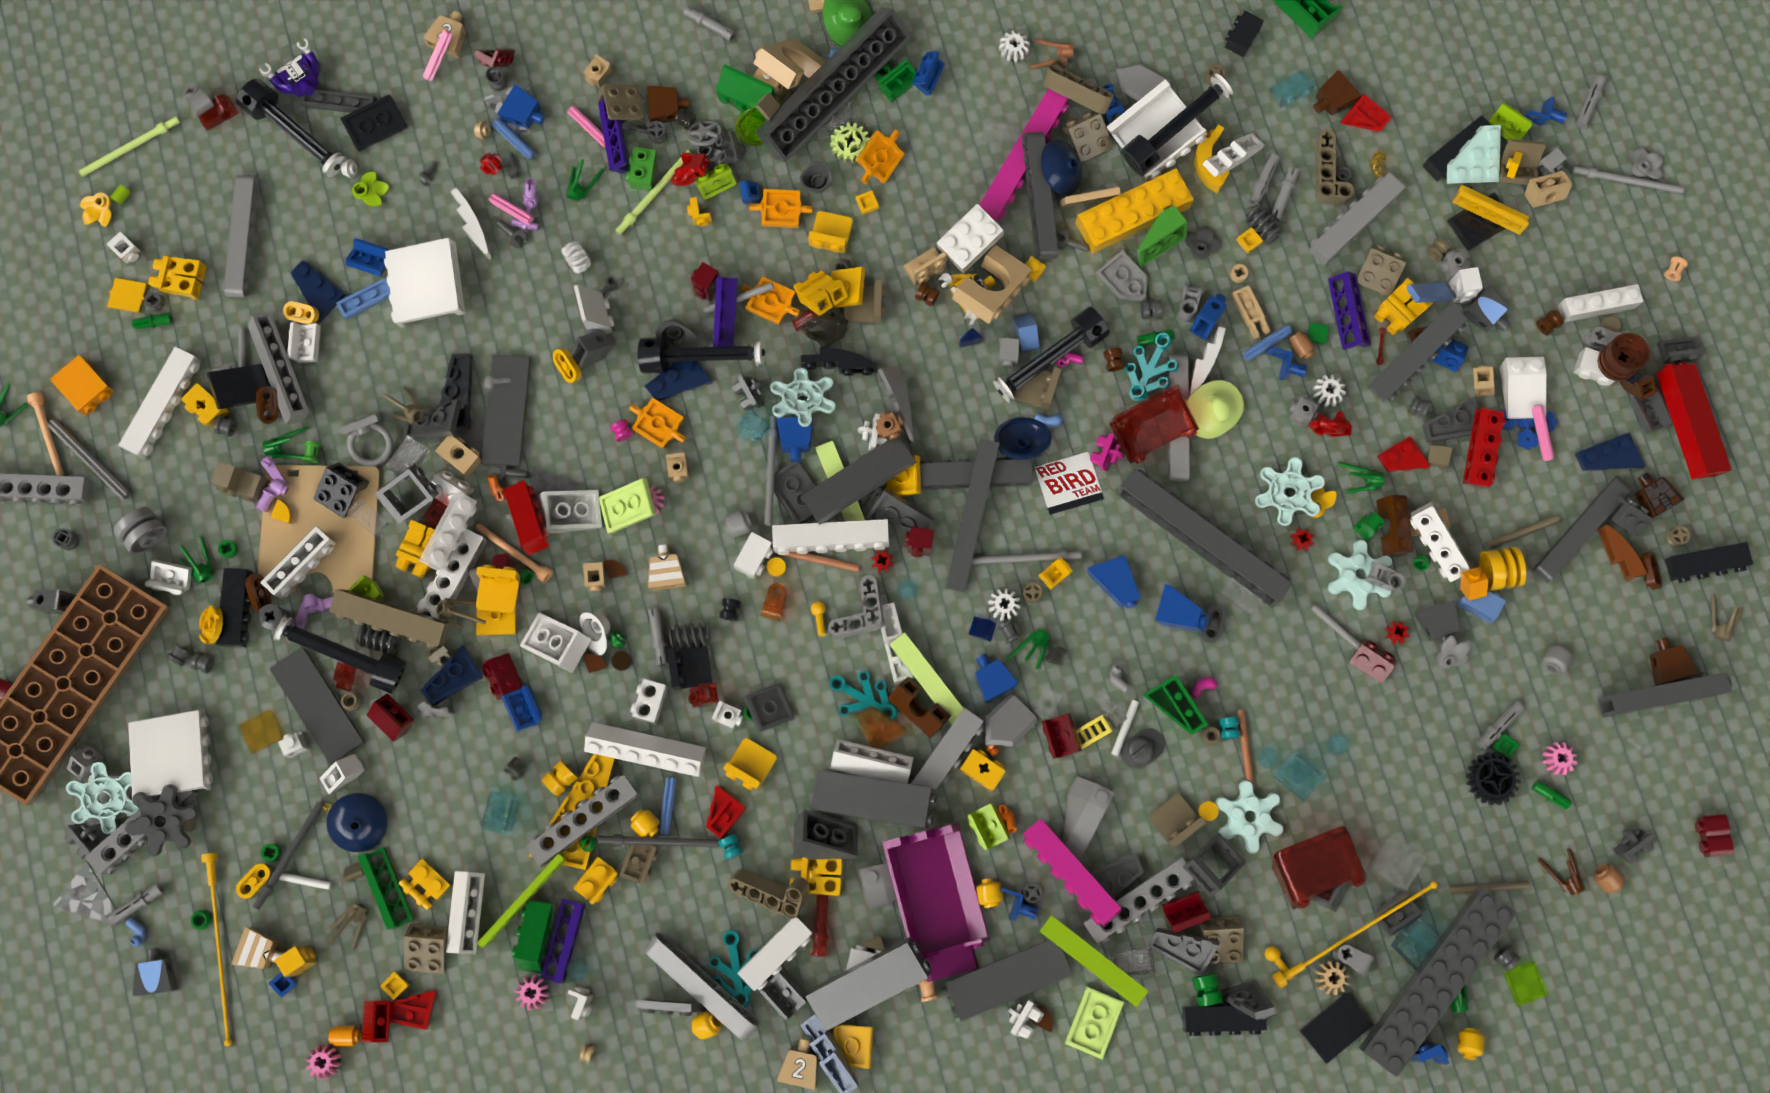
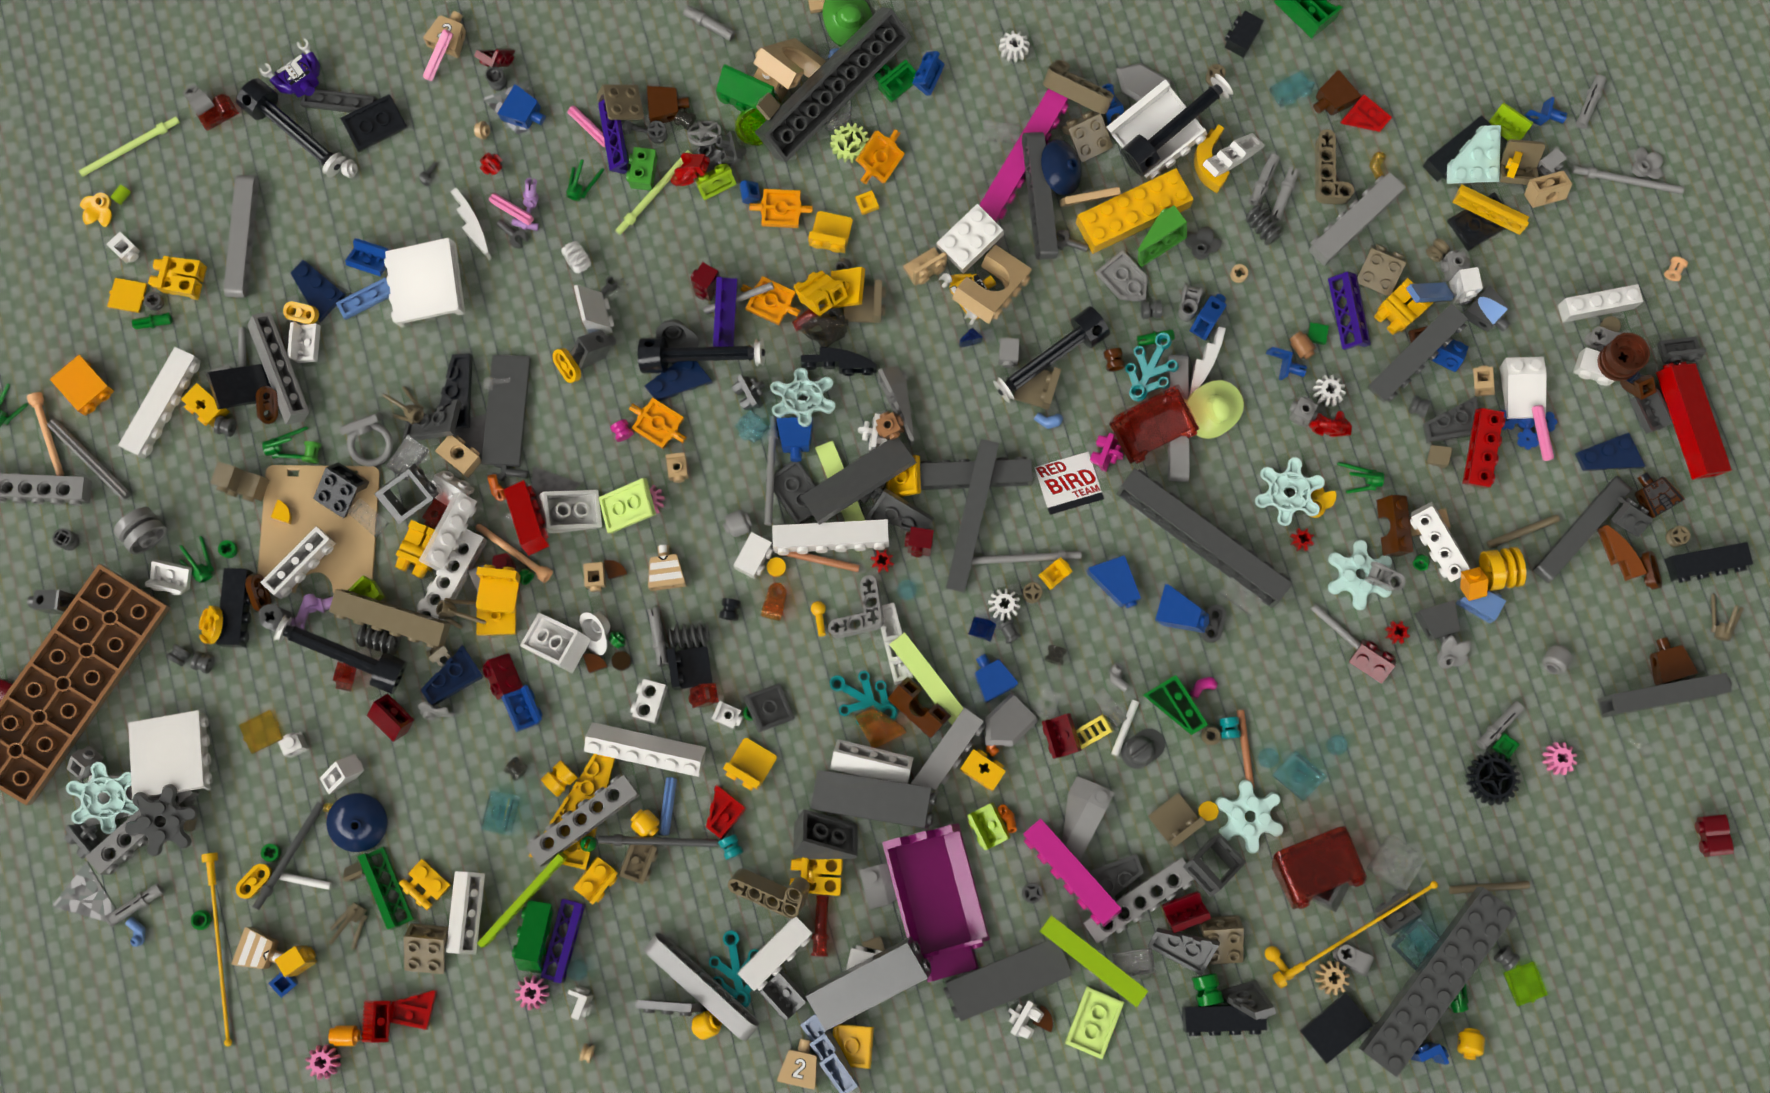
dark grey torso [132,948,178,996] -> none
lavender pin [255,457,289,513] -> none
dark grey tile [269,647,365,765] -> none
dark tan plate [341,691,361,711] -> none
lime plate [352,172,389,207] -> none
yellow plate [380,971,410,1000] -> none
medium blue axle [492,118,536,160] -> none
dark grey hand [506,153,520,179] -> none
tan brick [583,54,613,88] -> none
yellow bracket [687,197,712,226] -> none
dark grey helmet [800,161,832,193] -> none
reddish brown wheel [915,282,940,307] -> none
light nougat bush [917,979,939,1002] -> none
yellow head [976,878,1004,908] -> none
dark blue dish [994,417,1052,460] -> none
blue bracket [1001,888,1039,921] -> none
green plant [1006,628,1051,670] -> none
medium blue slope [1012,313,1040,353] -> none
yellow plate [1025,256,1046,283] -> none
nougat plant [1030,39,1073,69] -> none
dark pink arm [1056,352,1084,368] -> none
tan hinge [1231,285,1270,339] -> none
yellow plate [1236,227,1263,254] -> none
medium blue axle [1243,325,1293,361] -> none
dark grey plate [1336,167,1352,183] -> none
green leg [1353,512,1384,541] -> none
clear red hinge [1375,327,1386,365] -> none
red wing [1377,436,1430,472] -> none
green axle [1531,779,1571,810] -> none
reddish brown wheel [1536,310,1564,336] -> none
reddish brown plant [1538,848,1585,895] -> none
medium nougat head [1594,864,1625,893] -> none
dark grey hips [1613,829,1655,864] -> none

